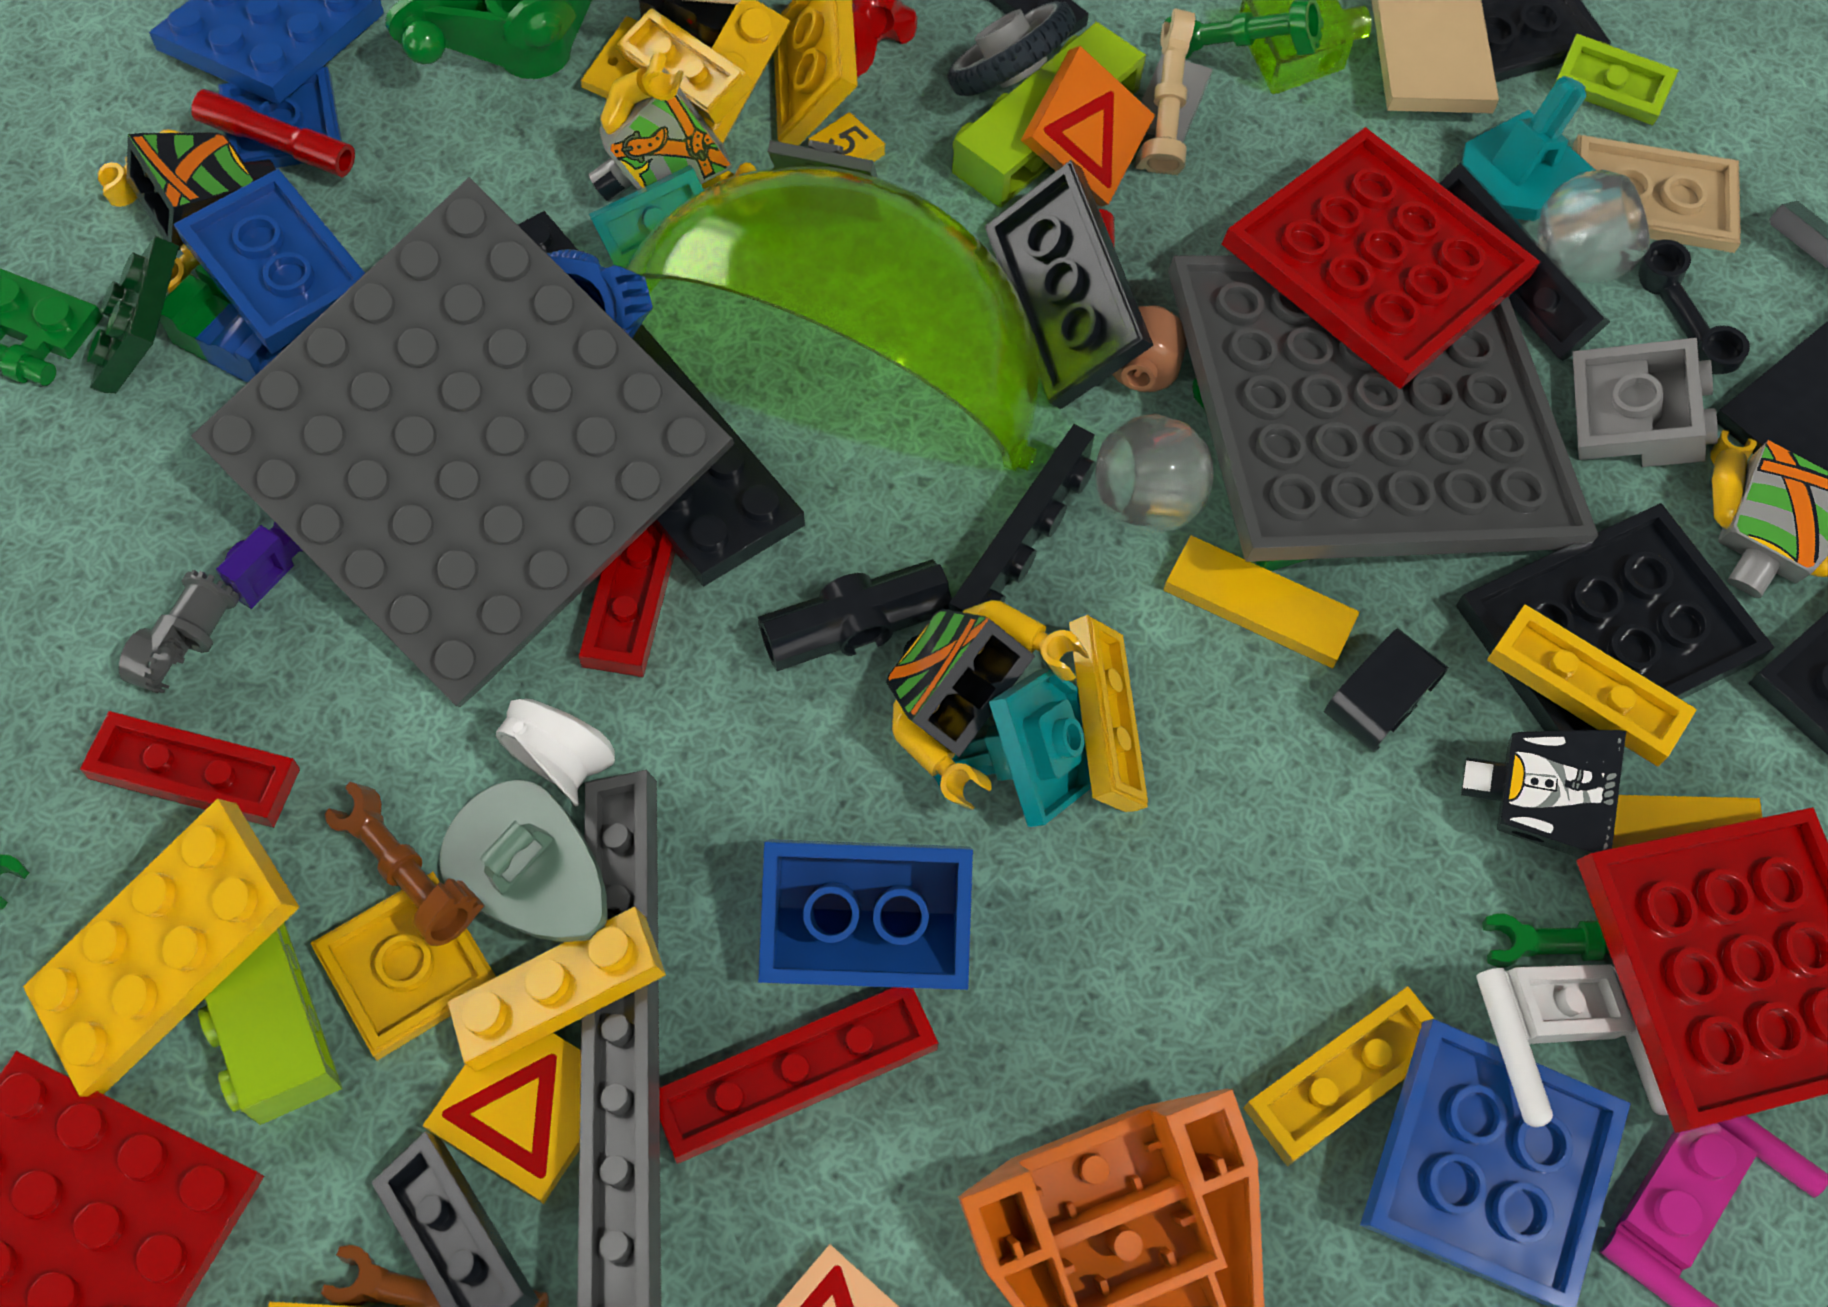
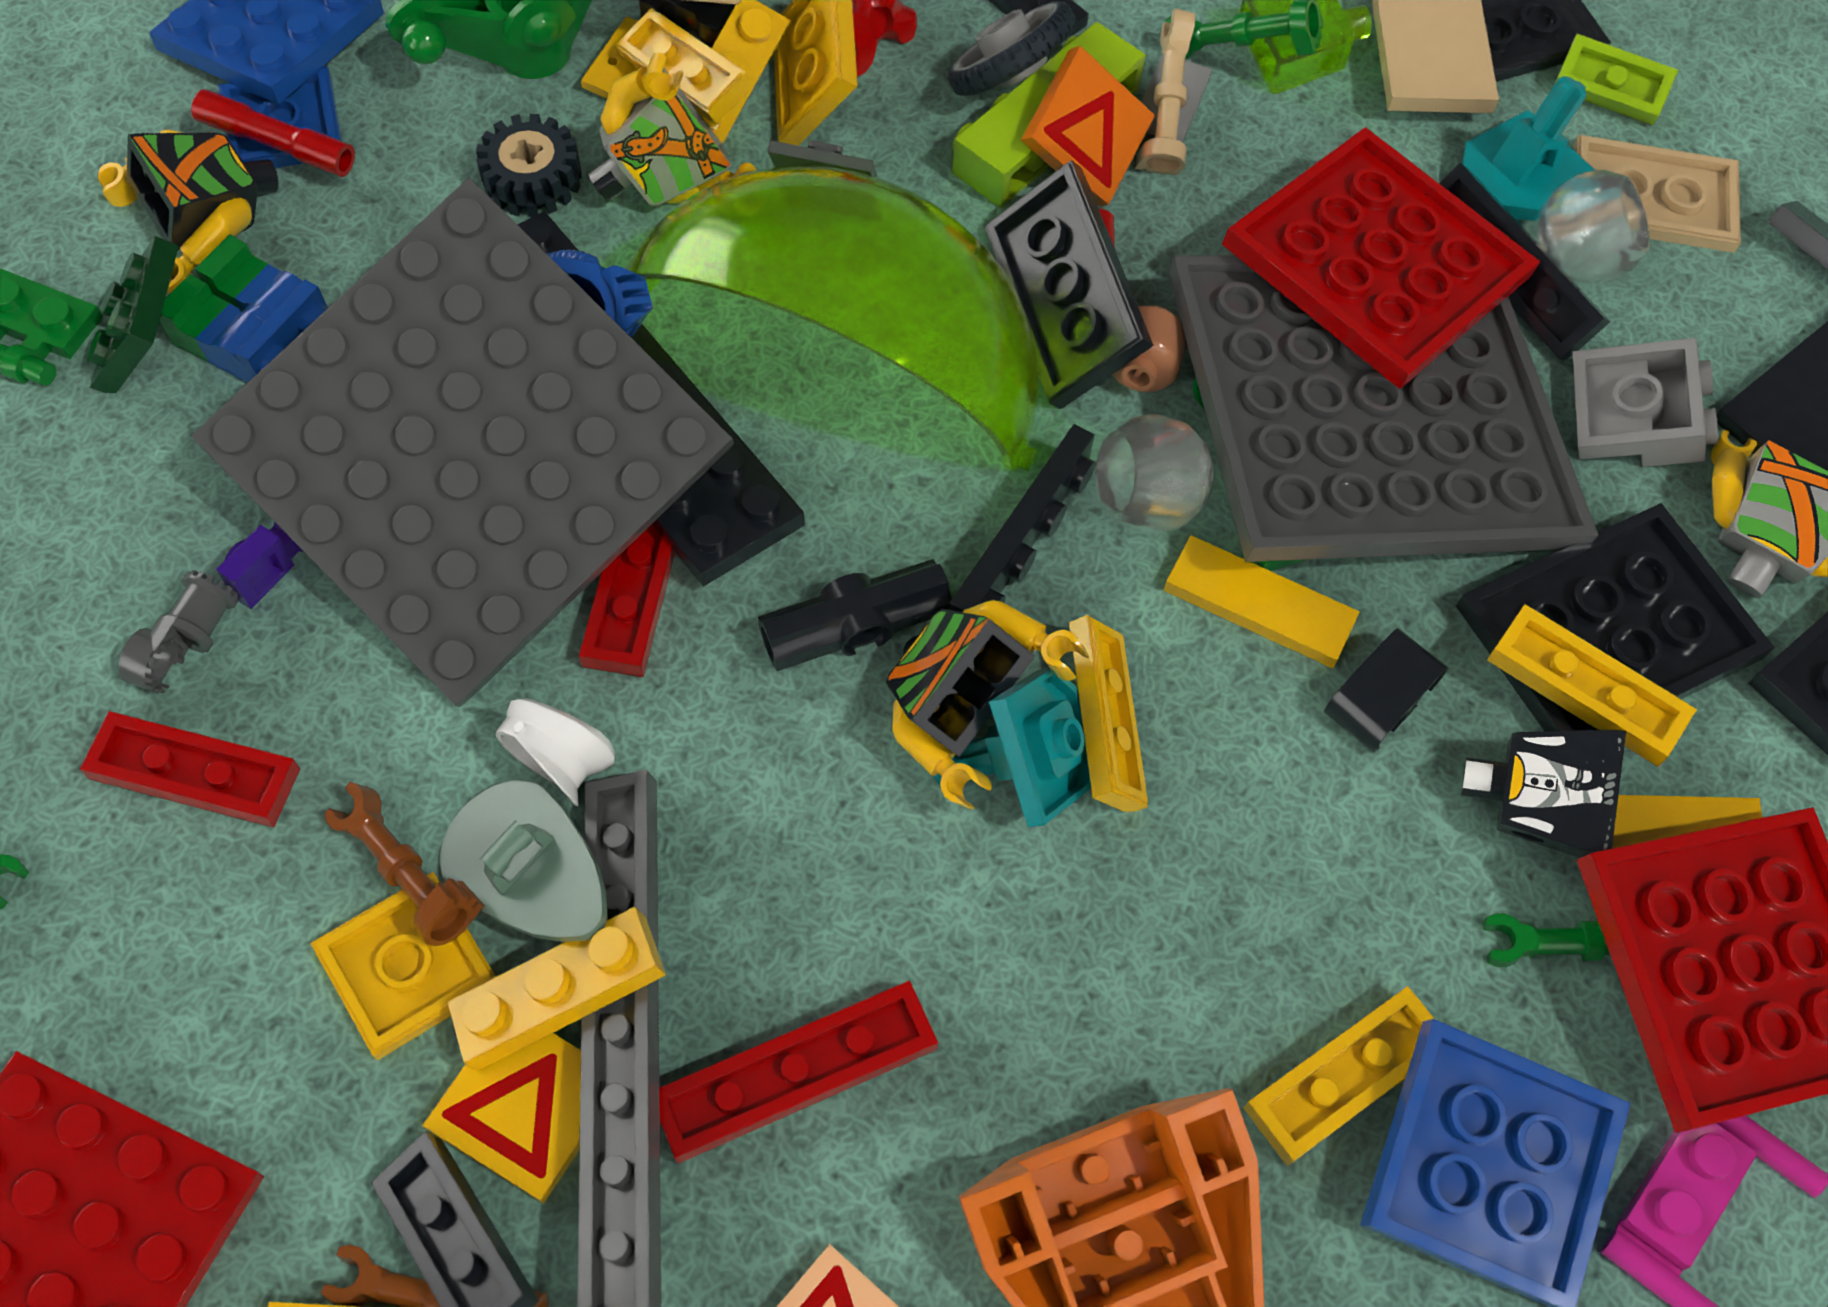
yellow plate [23,798,300,1097] -> none
blue plate [174,169,365,354] -> none
lime brick [198,922,343,1125] -> none
teal plate [589,165,718,267] -> none
blue slope [758,839,973,990] -> none
yellow tile [808,112,885,162] -> none
white plate [1476,964,1668,1127] -> none
black bar [1638,239,1750,374] -> none
none -> black wheel [476,114,582,217]

